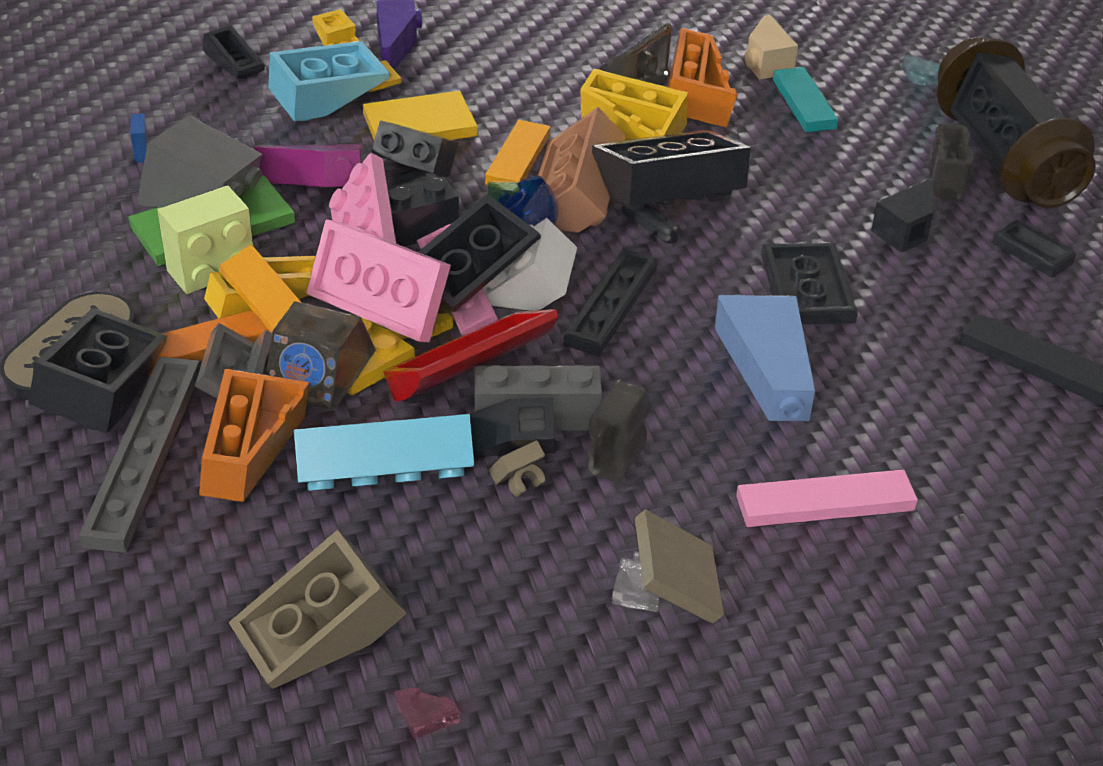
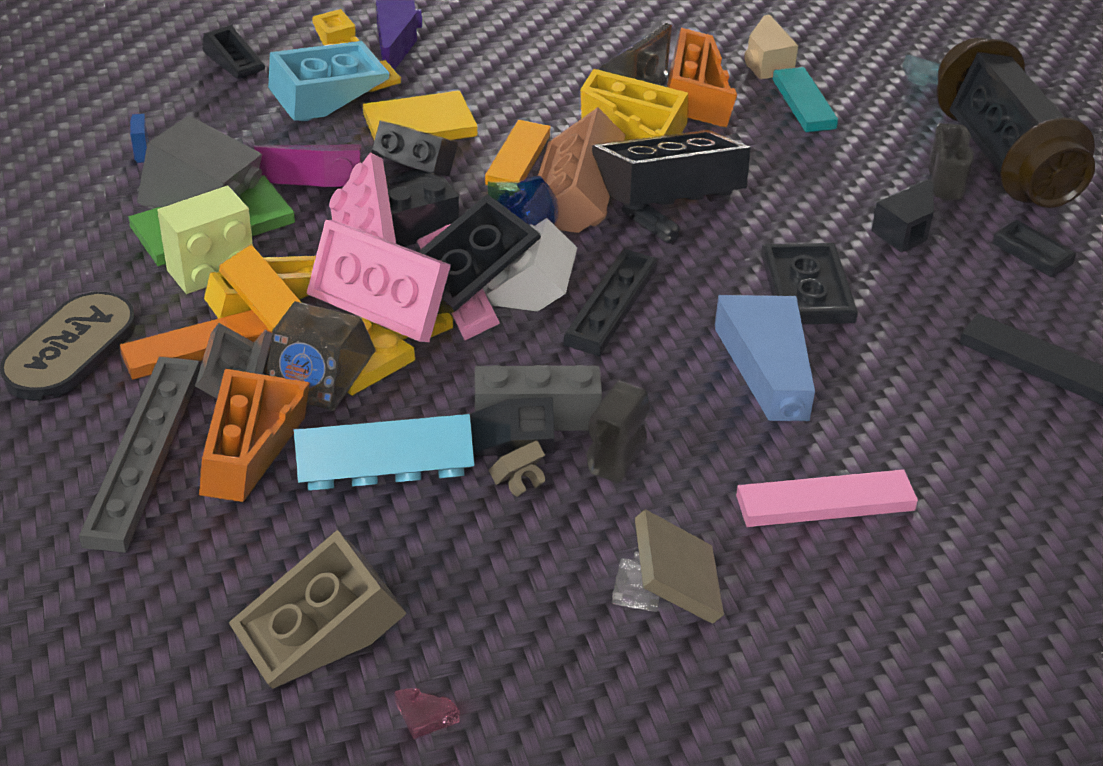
black slope [28,308,167,434] -> none
red slope [383,309,558,401] -> none

